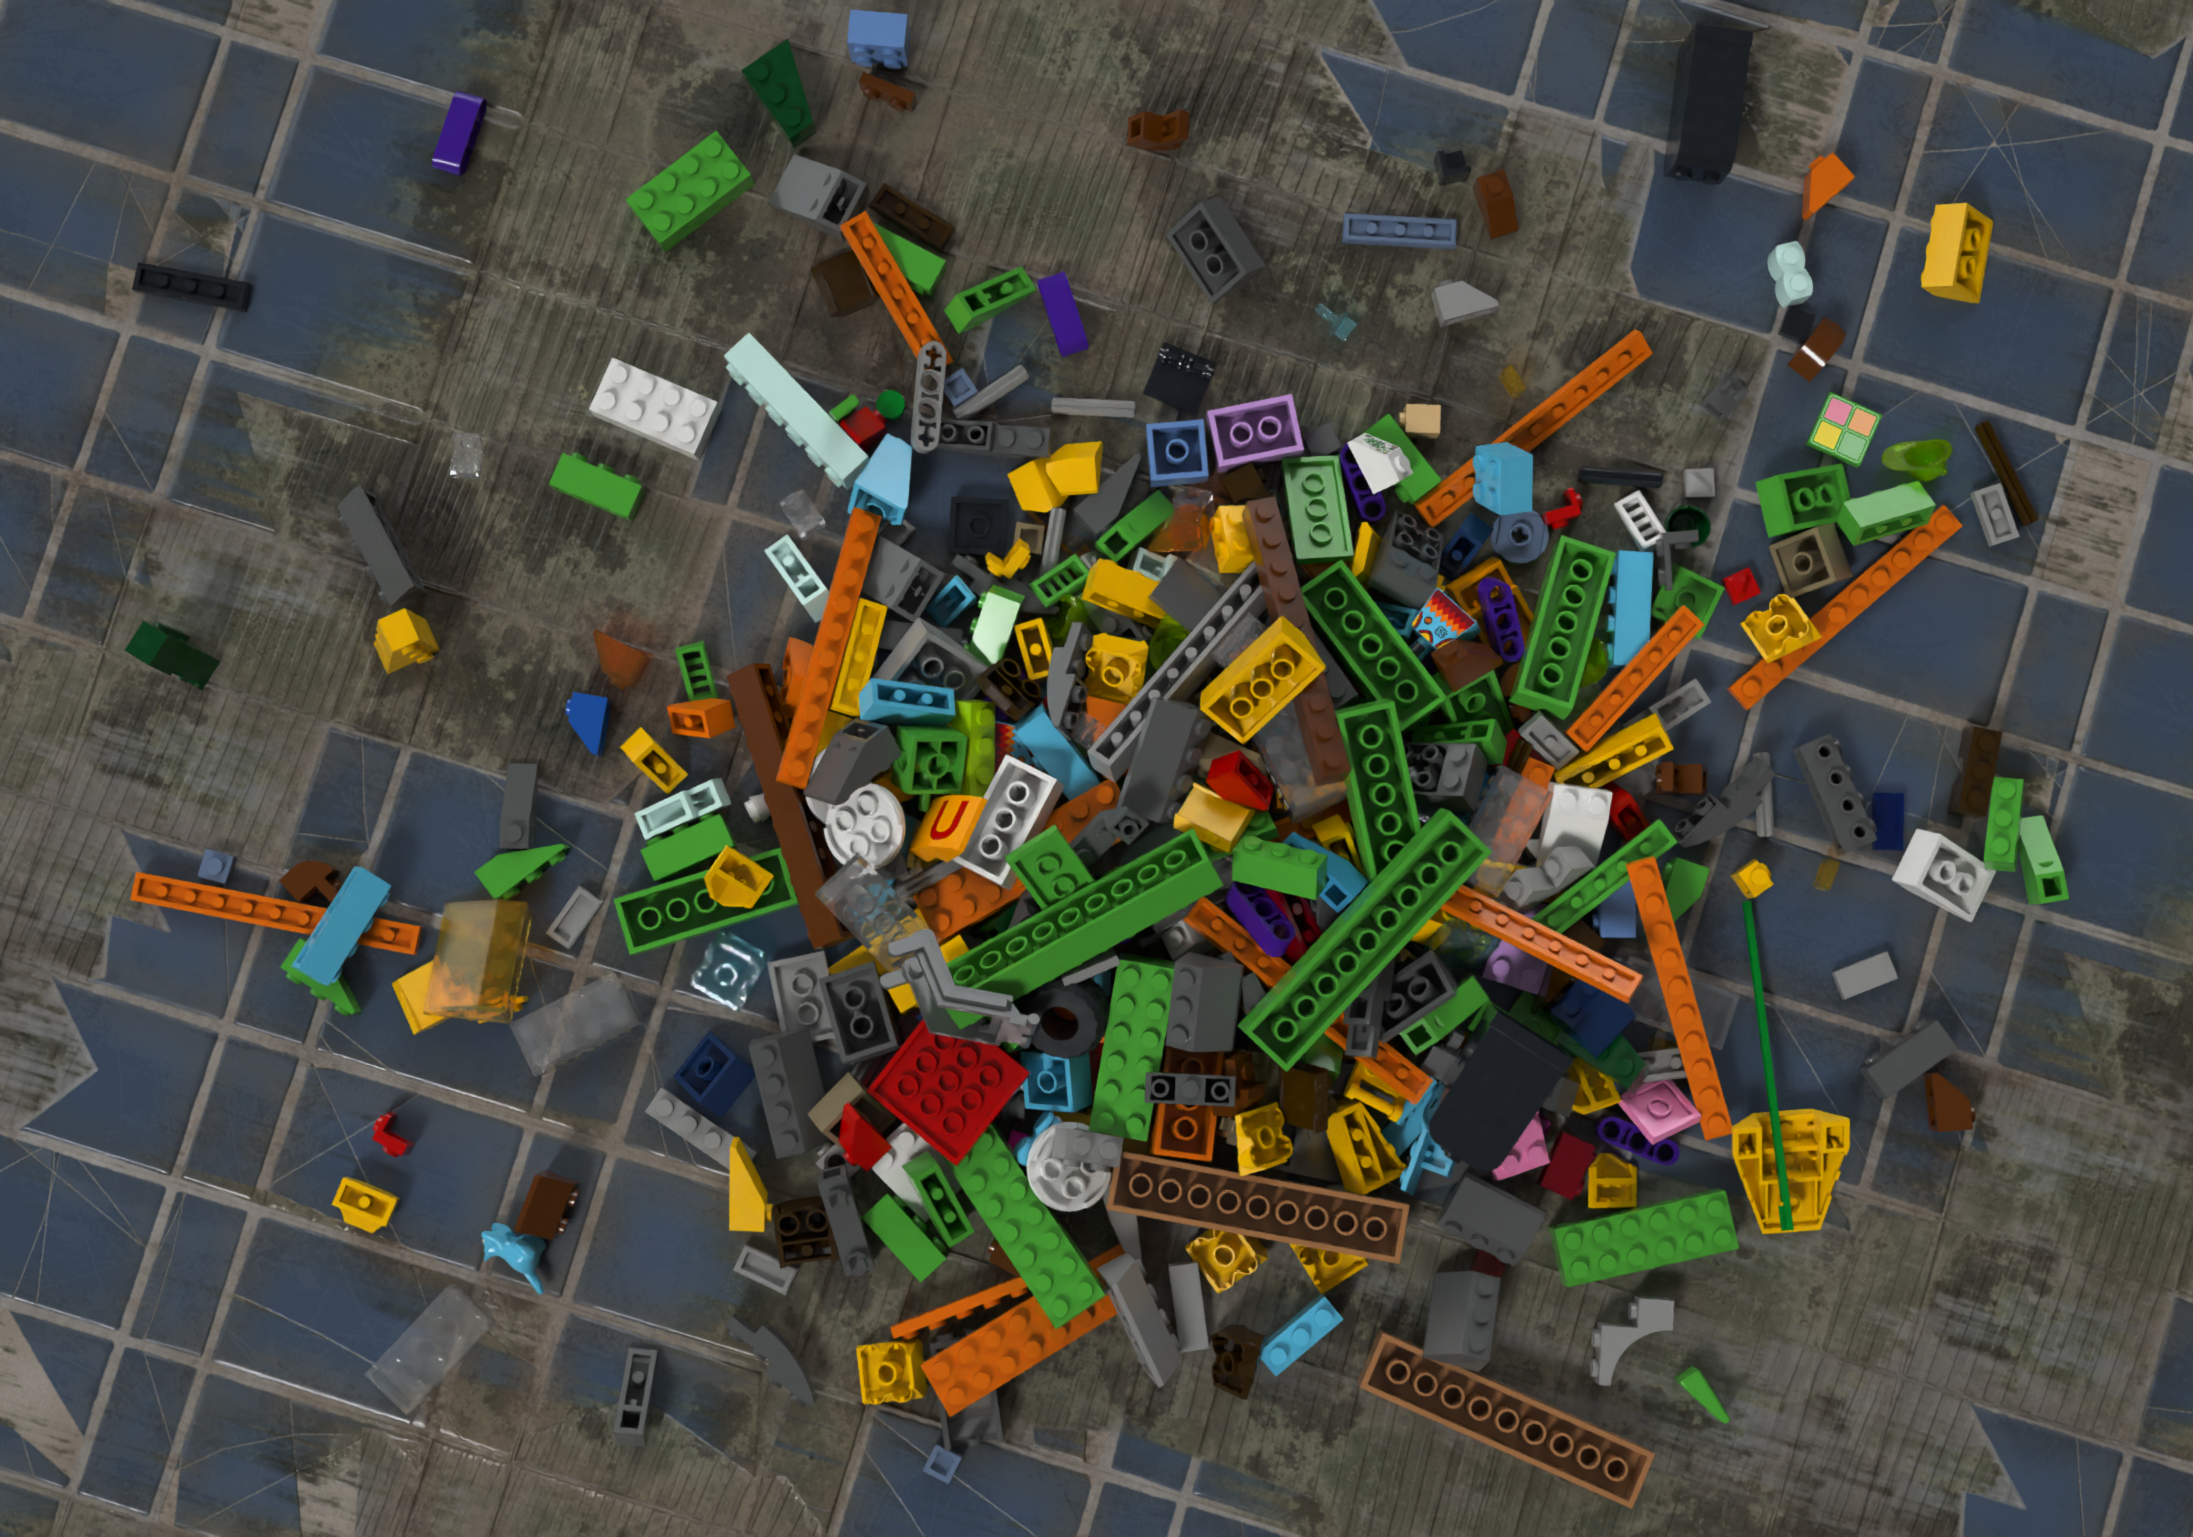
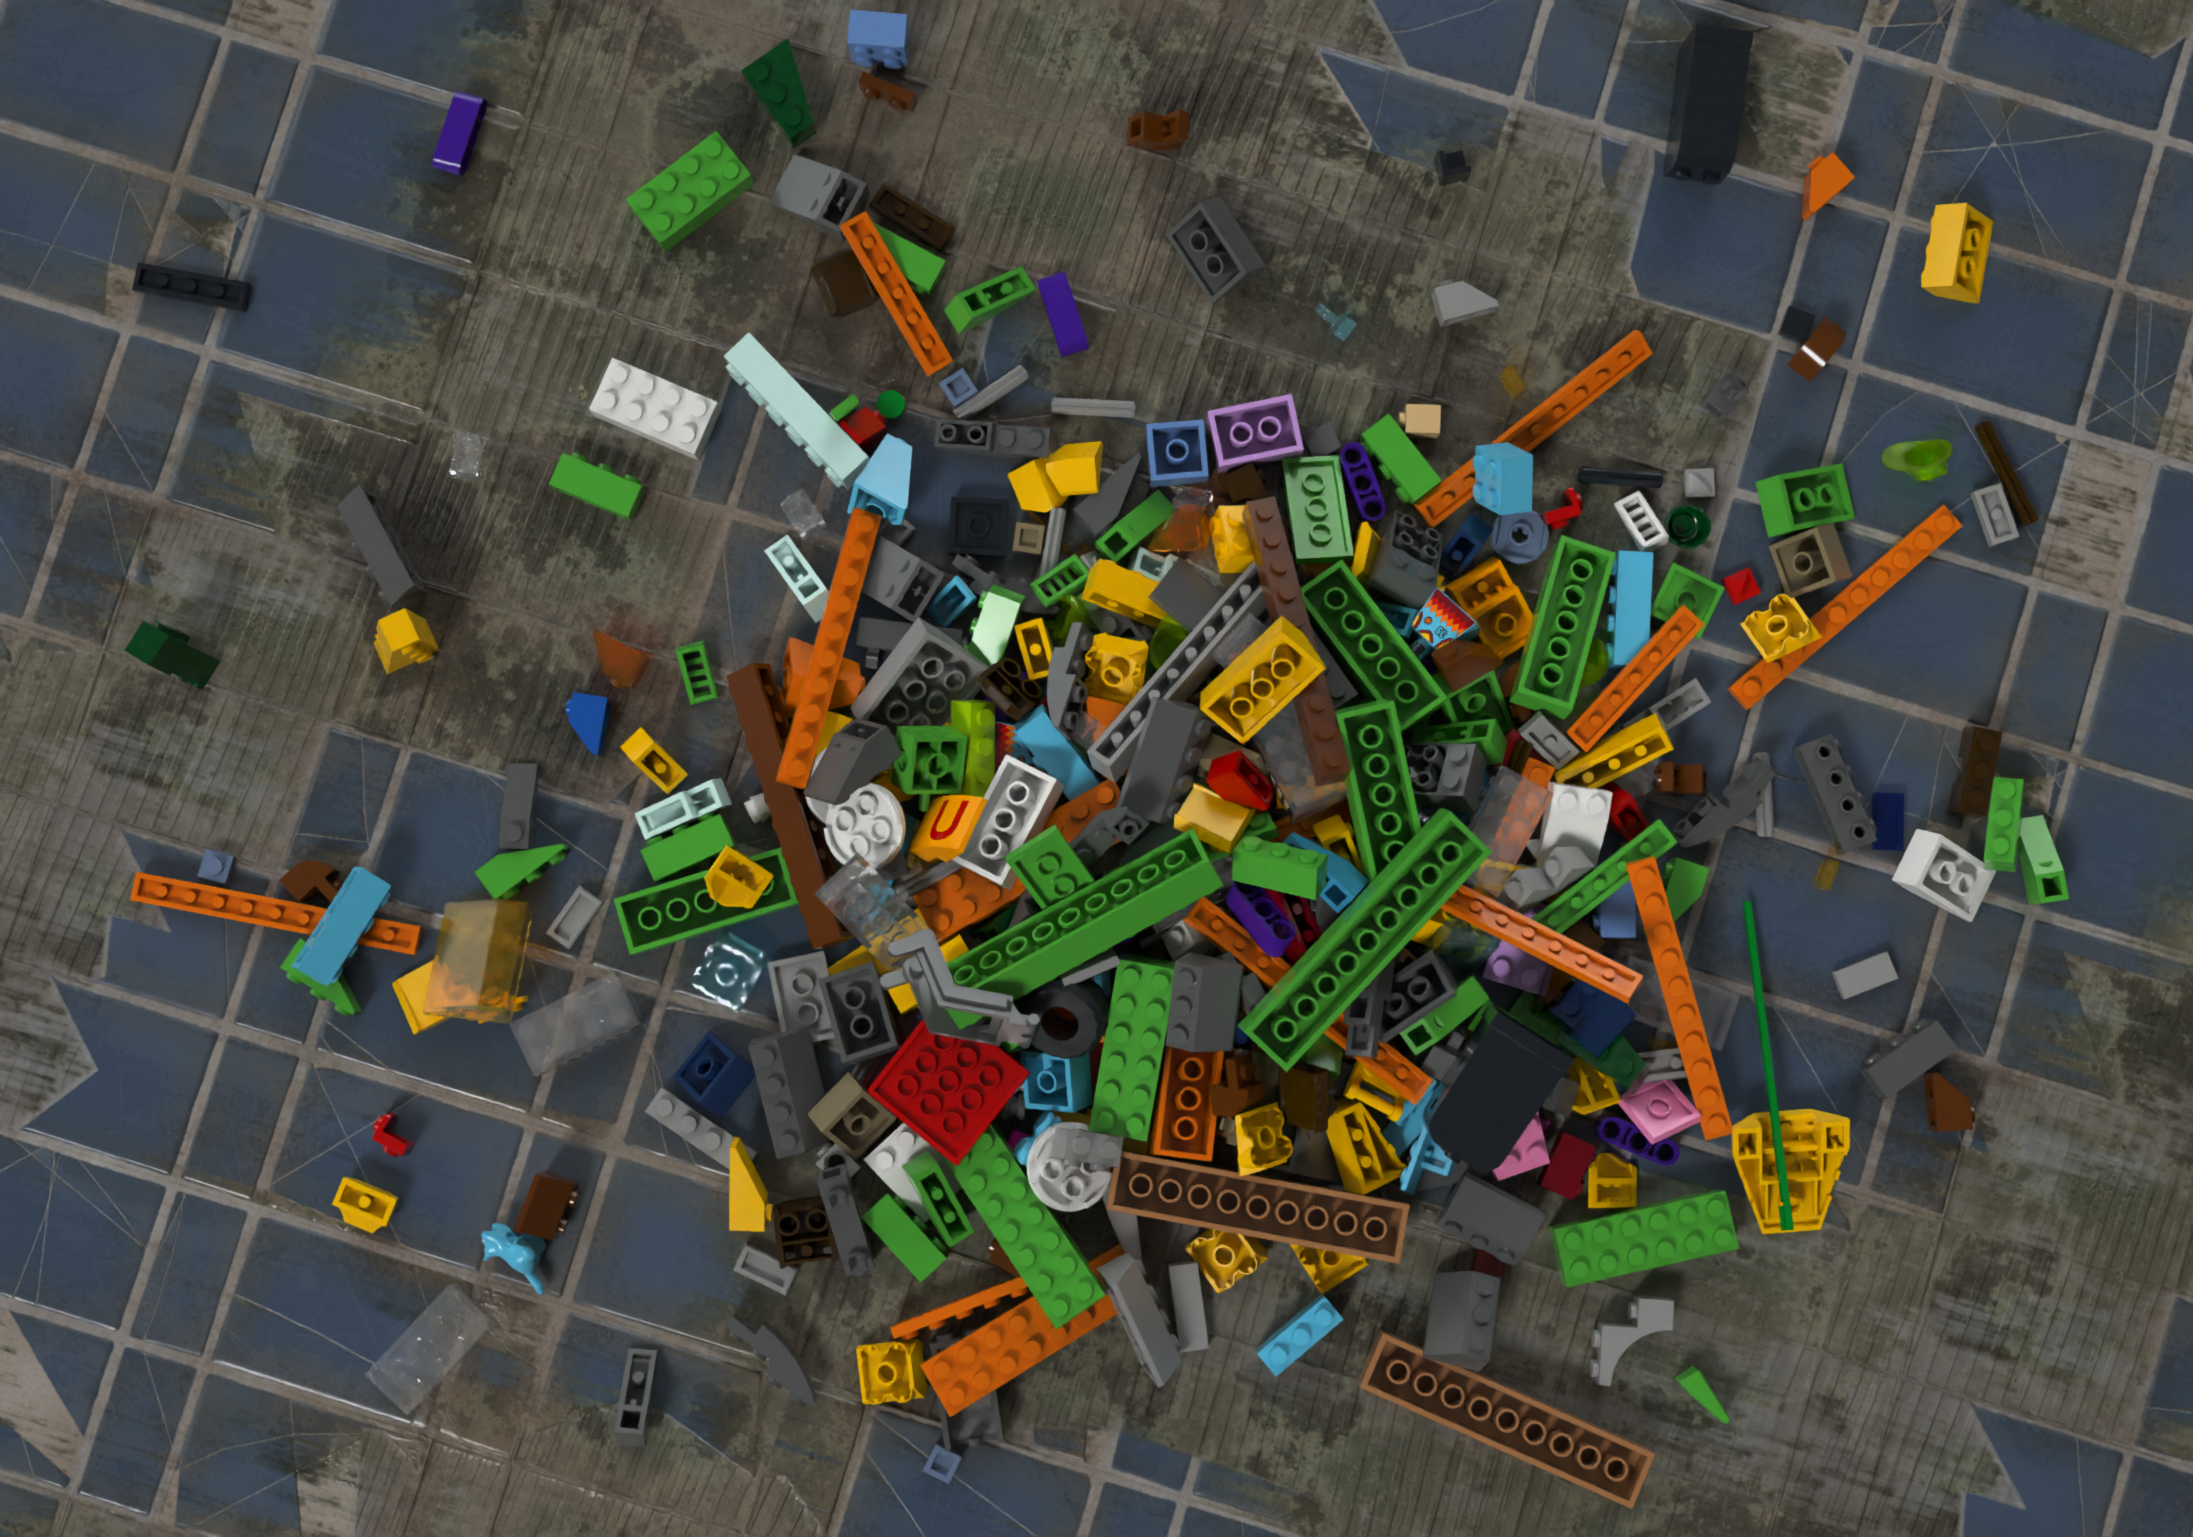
orange slope [667,698,736,738] -> none
yellow plate [830,598,888,717] -> none
red slope [838,1102,892,1172] -> none
medium azure brick [859,678,955,726] -> none
light grey beam [910,341,946,453] -> none
yellow bracket [985,538,1031,579] -> none
black hinge [1143,342,1217,415] -> none
dark grey slope [1144,1072,1236,1107] -> none
dark brown slope [1212,1325,1268,1400] -> none
sand blue tile [1342,213,1457,250] -> none
white slope [1347,433,1413,494] -> none
reddish brown slope [1472,169,1518,240] -> none
dark purple beam [1477,577,1525,662] -> none
dark grey bracket [1656,530,1699,591] -> none
yellow brick [1730,859,1774,899] -> none
light aqua brick [1767,241,1813,308] -> none
tile [1805,392,1882,468] -> none
bright green brick [1836,481,1936,546] -> none

